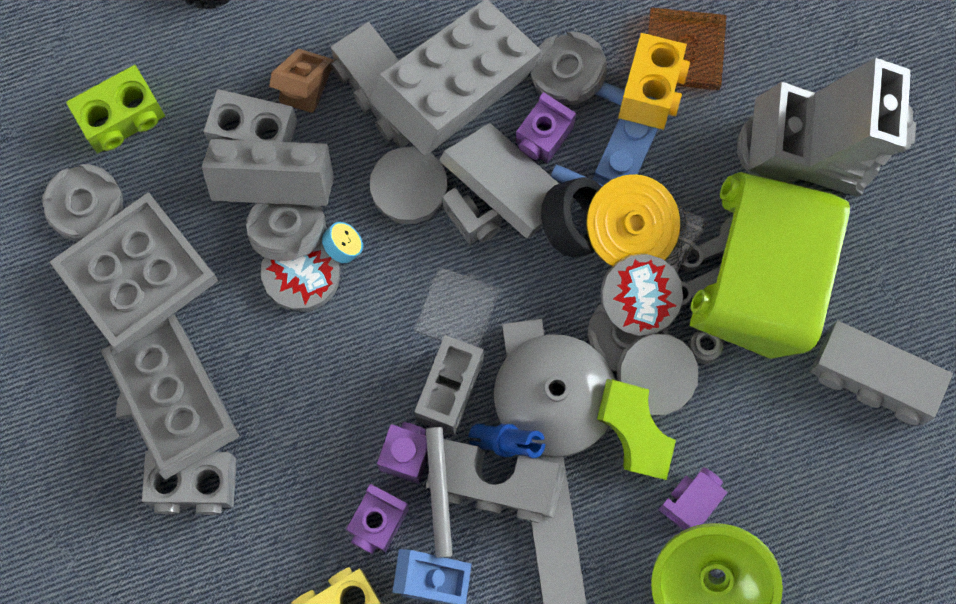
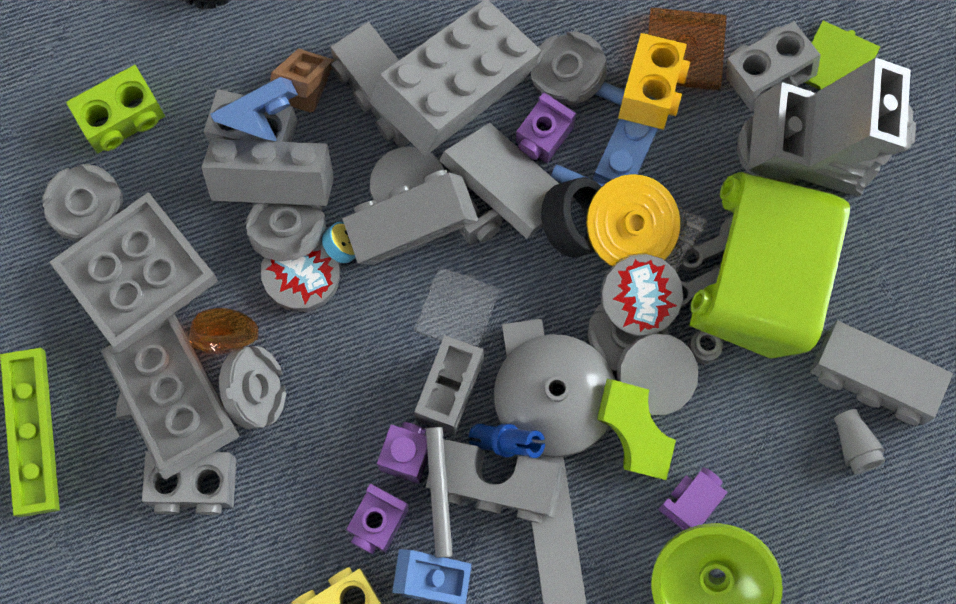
none -> lime plate [0,348,60,518]
none -> clear orange hat [188,308,259,355]
none -> medium blue slope [210,77,298,142]
none -> light grey tile [219,346,286,429]
none -> light grey brick [342,170,478,265]
none -> light grey brick [726,21,821,112]
none -> lime piece [804,20,880,91]
none -> light grey cone [834,409,885,474]

